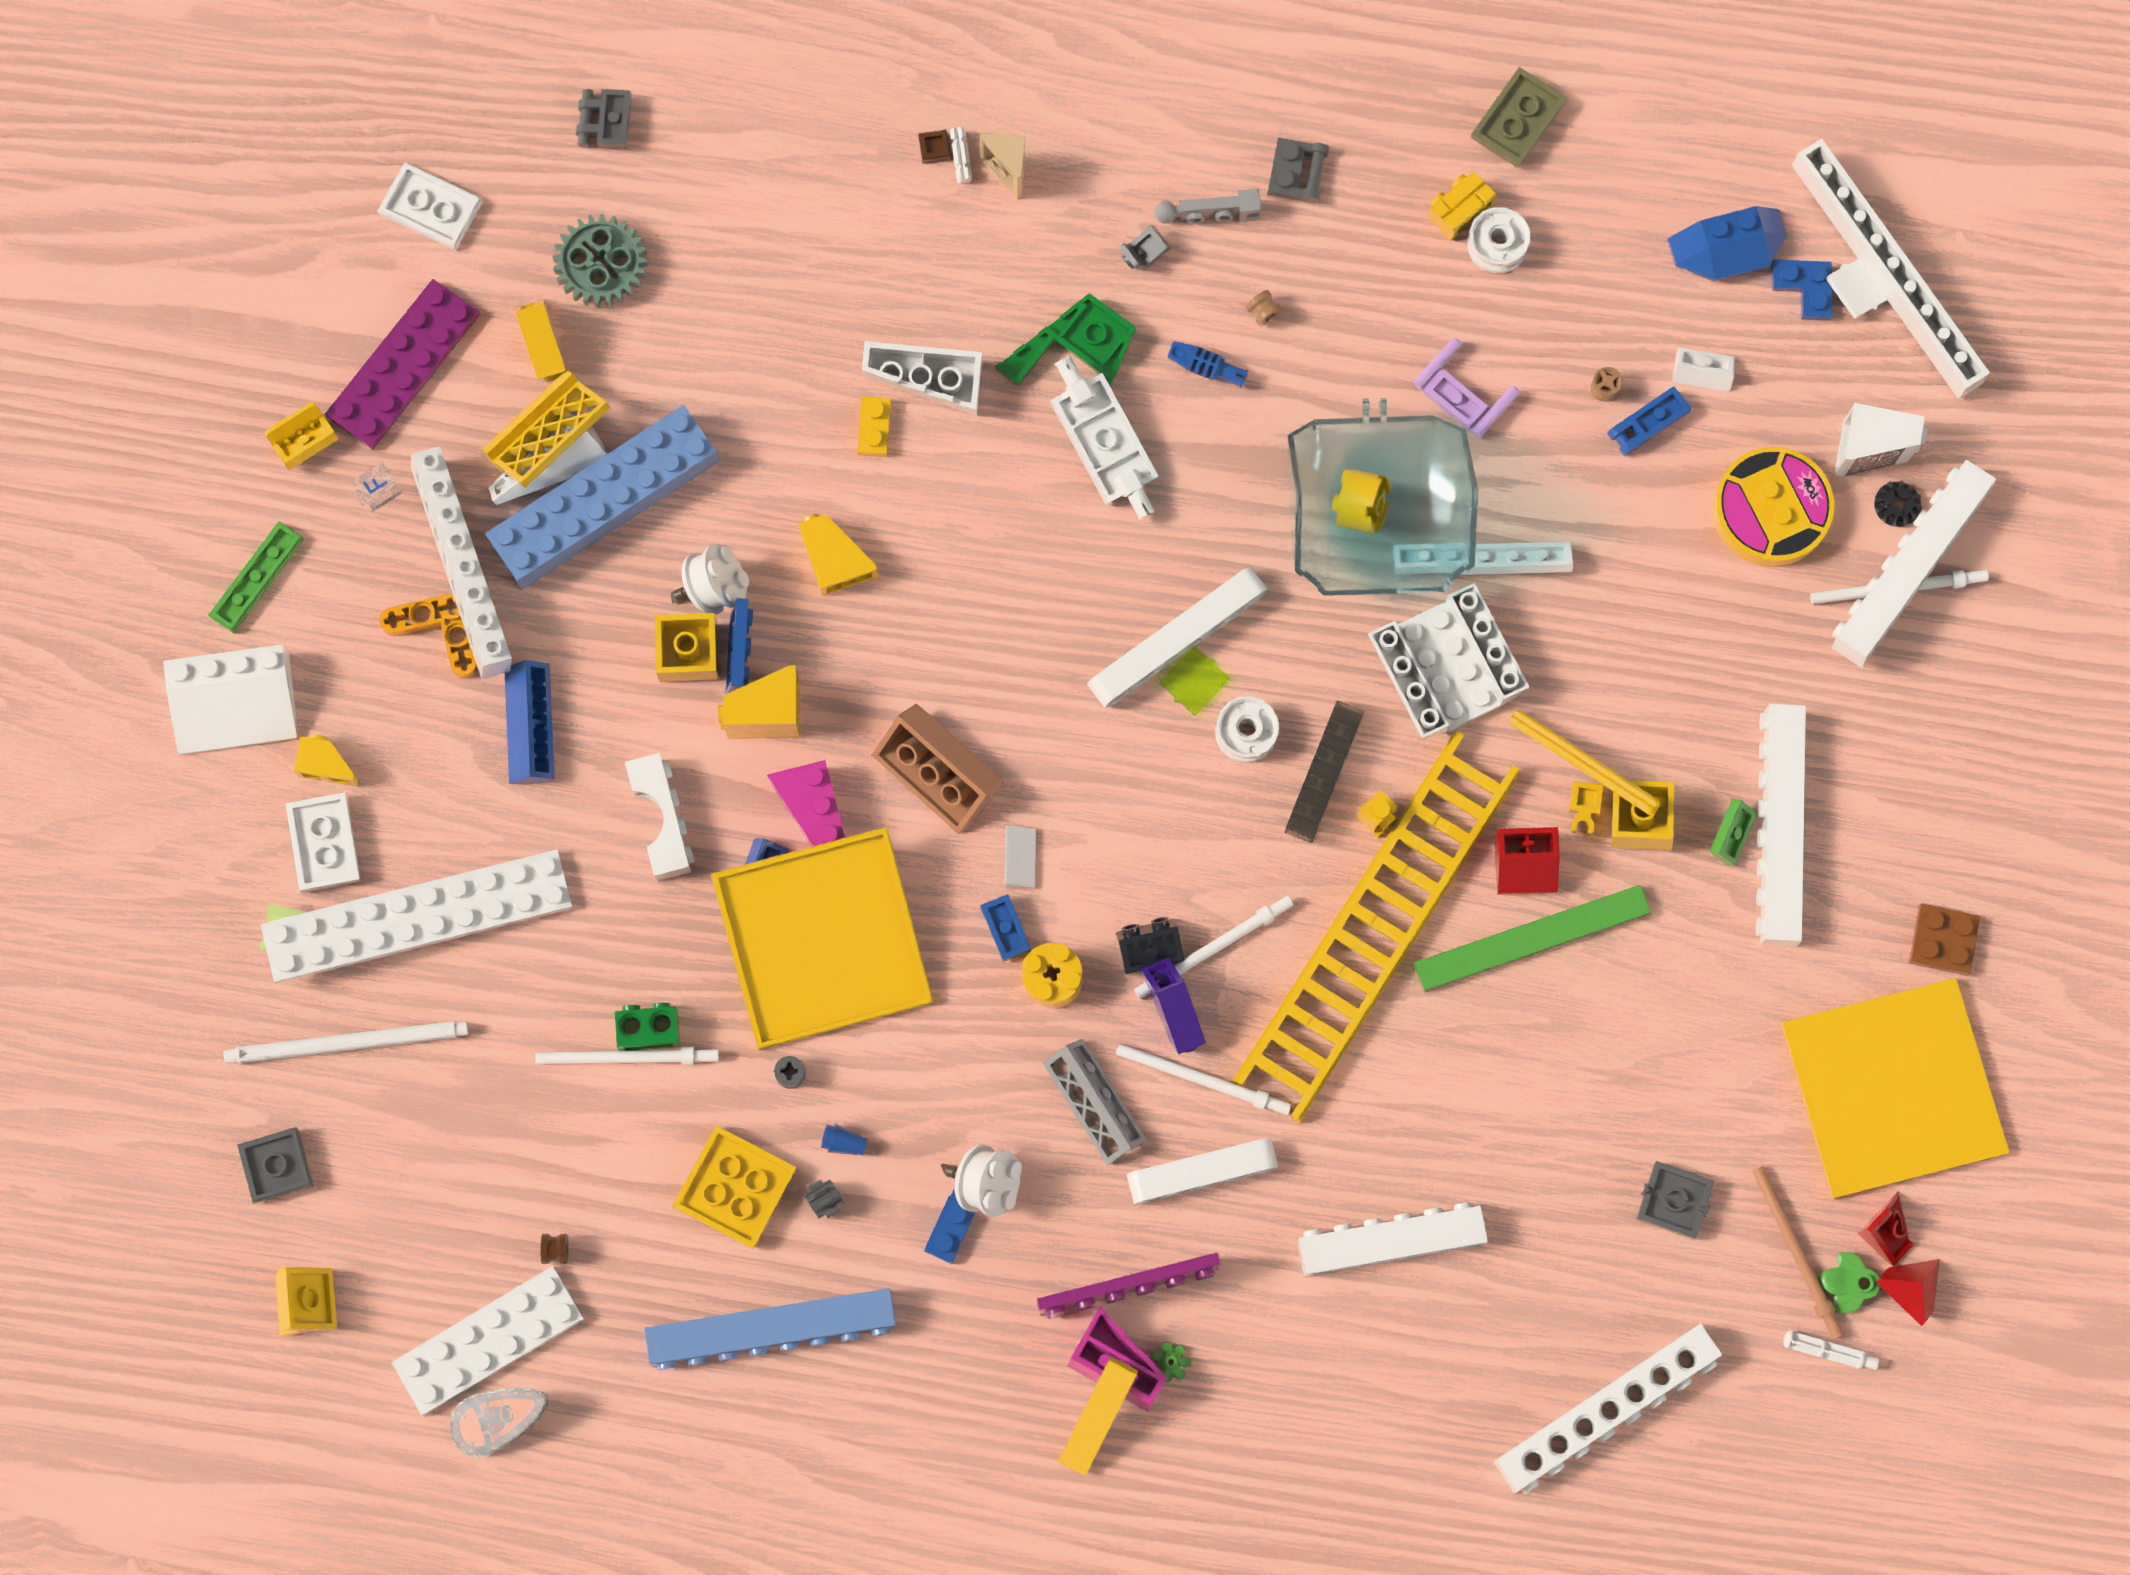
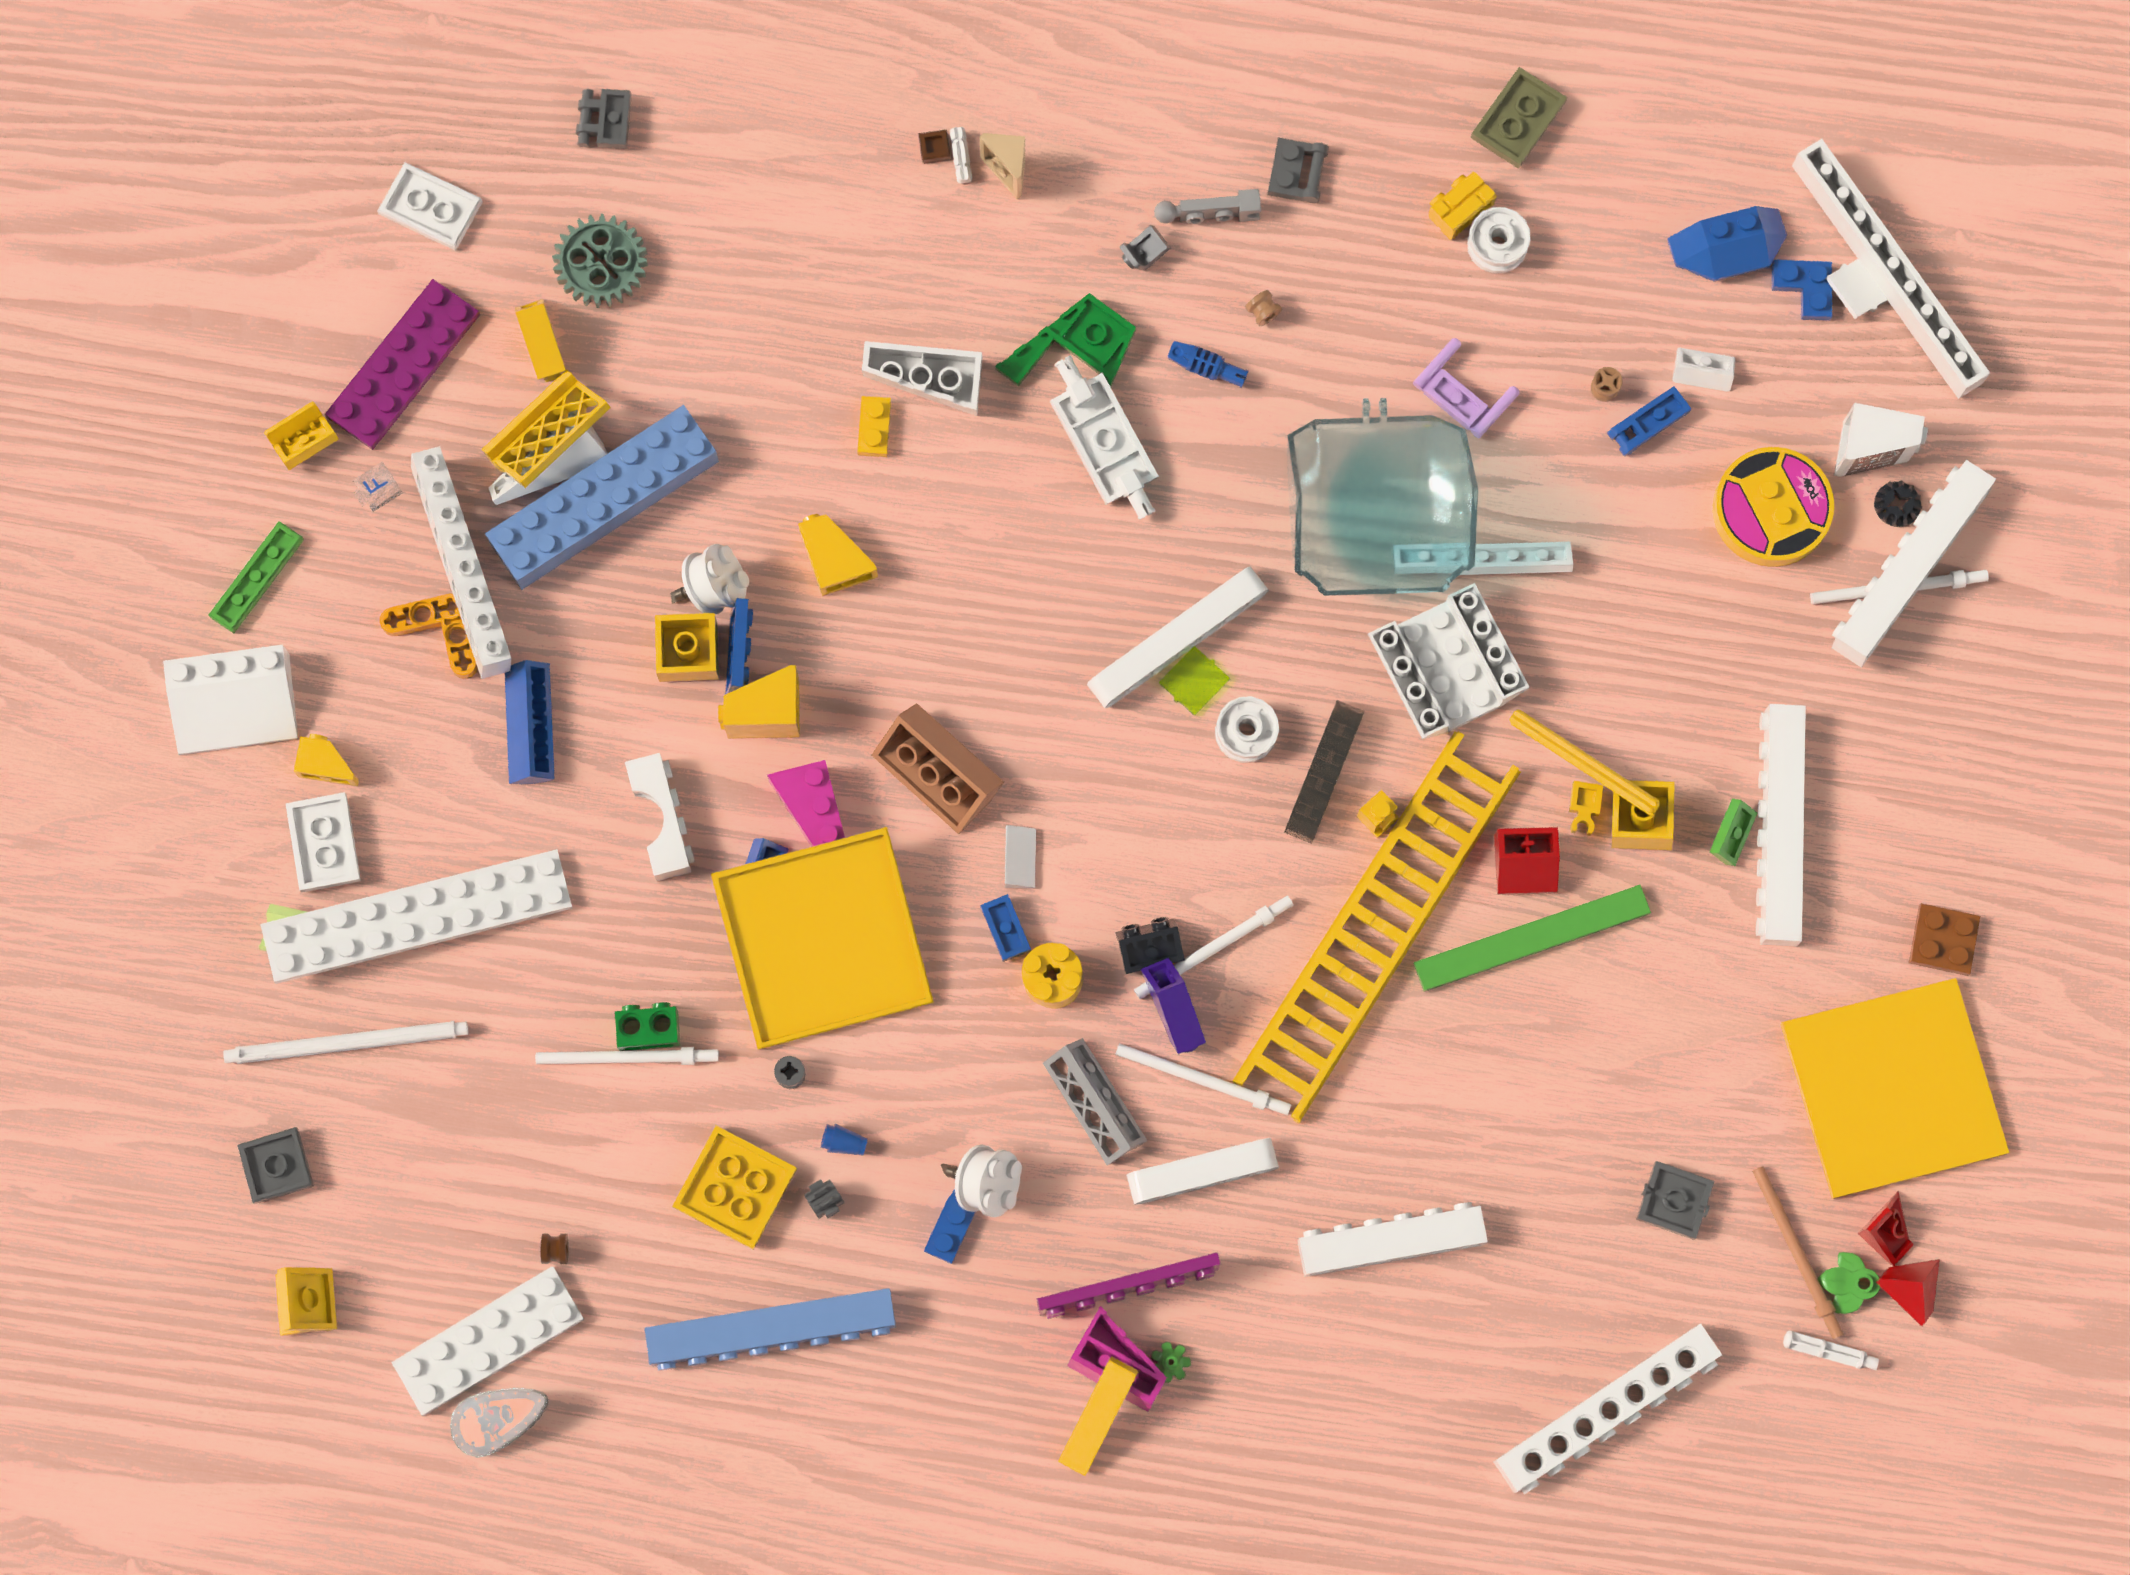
yellow brick [1332,469,1391,534] -> none

